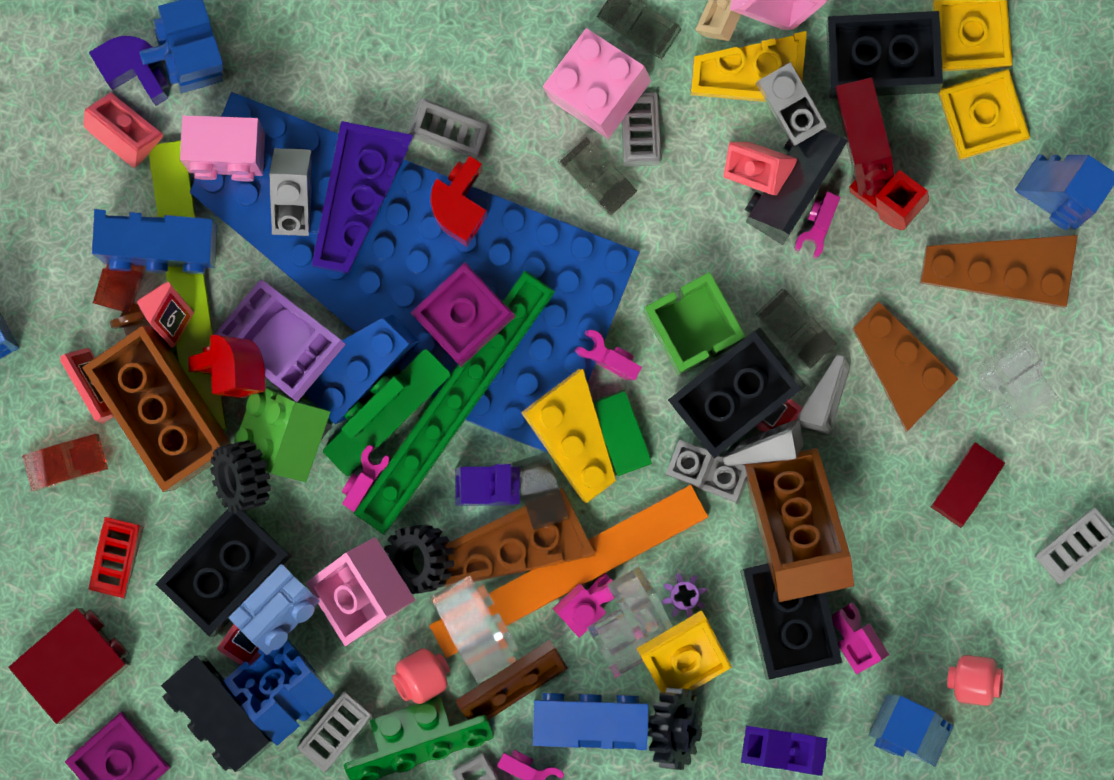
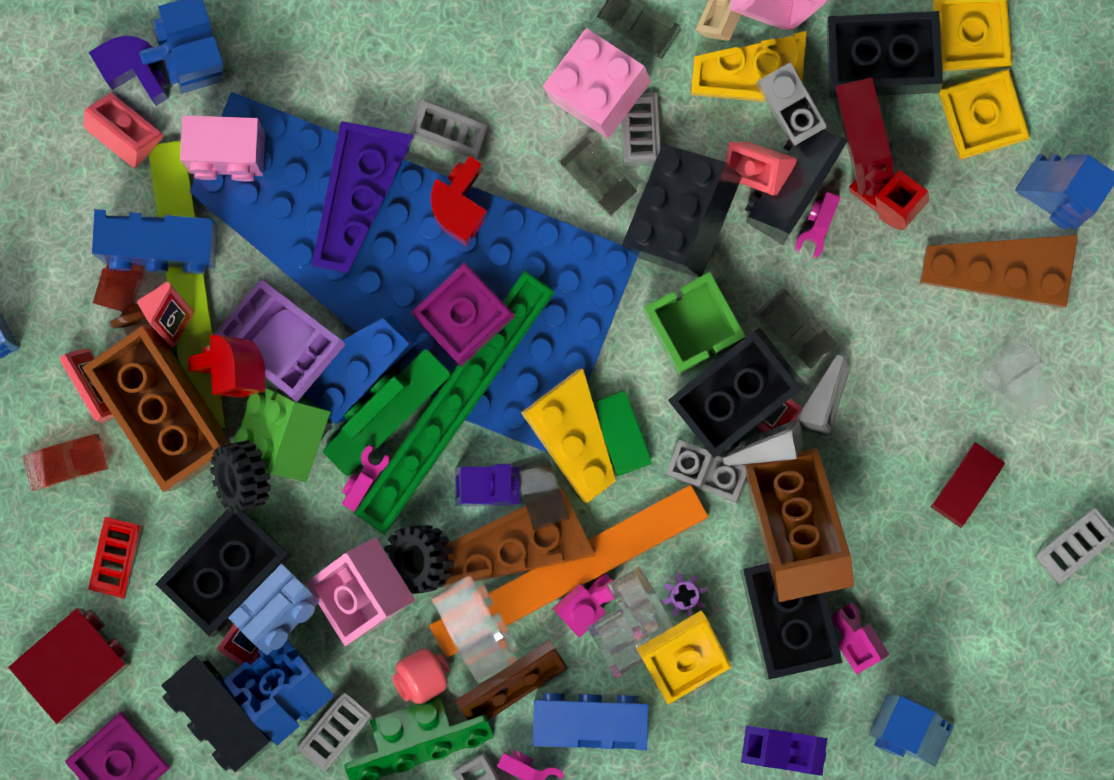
light grey slope [269,148,312,236] -> none
dark pink plate [575,330,642,380] -> none
black gear [648,687,702,770] -> none
dark orange wing [852,302,958,432] -> none
coral head [947,655,1004,706] -> none
none -> black brick [622,144,742,277]

